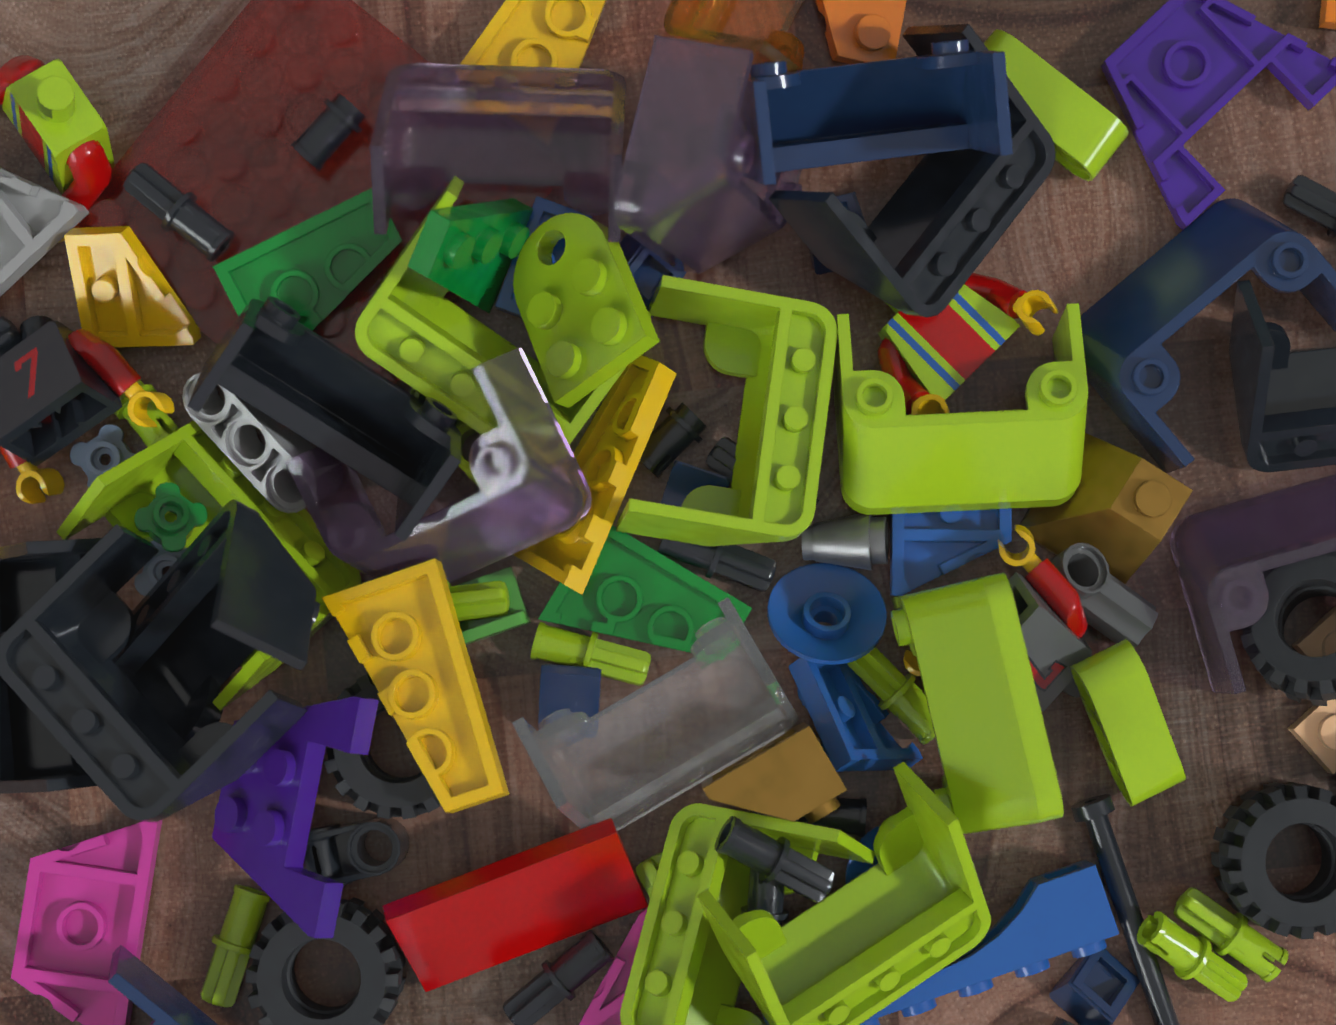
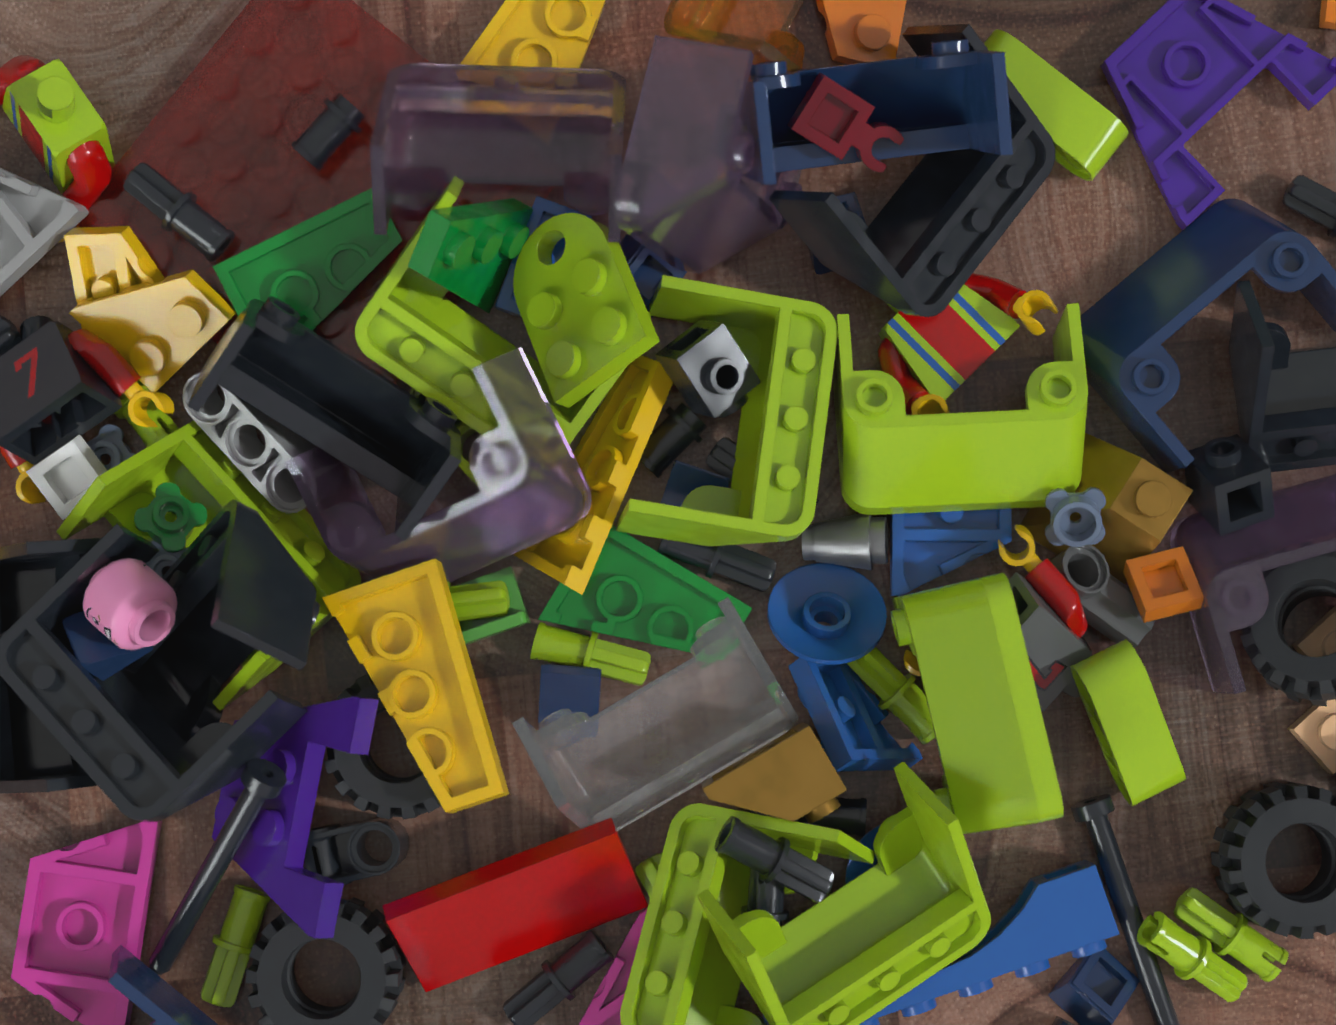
none -> white plate [26,434,107,520]
none -> dark blue slope [62,611,154,681]
none -> yellow wing [69,269,236,392]
none -> bright pink head [83,558,178,650]
none -> black bar [149,758,287,975]
none -> black brick [655,319,761,418]
none -> dark red plate [787,72,904,172]
none -> sand blue plate [1045,487,1106,547]
none -> orange plate [1123,546,1204,623]
none -> black brick [1184,434,1275,536]

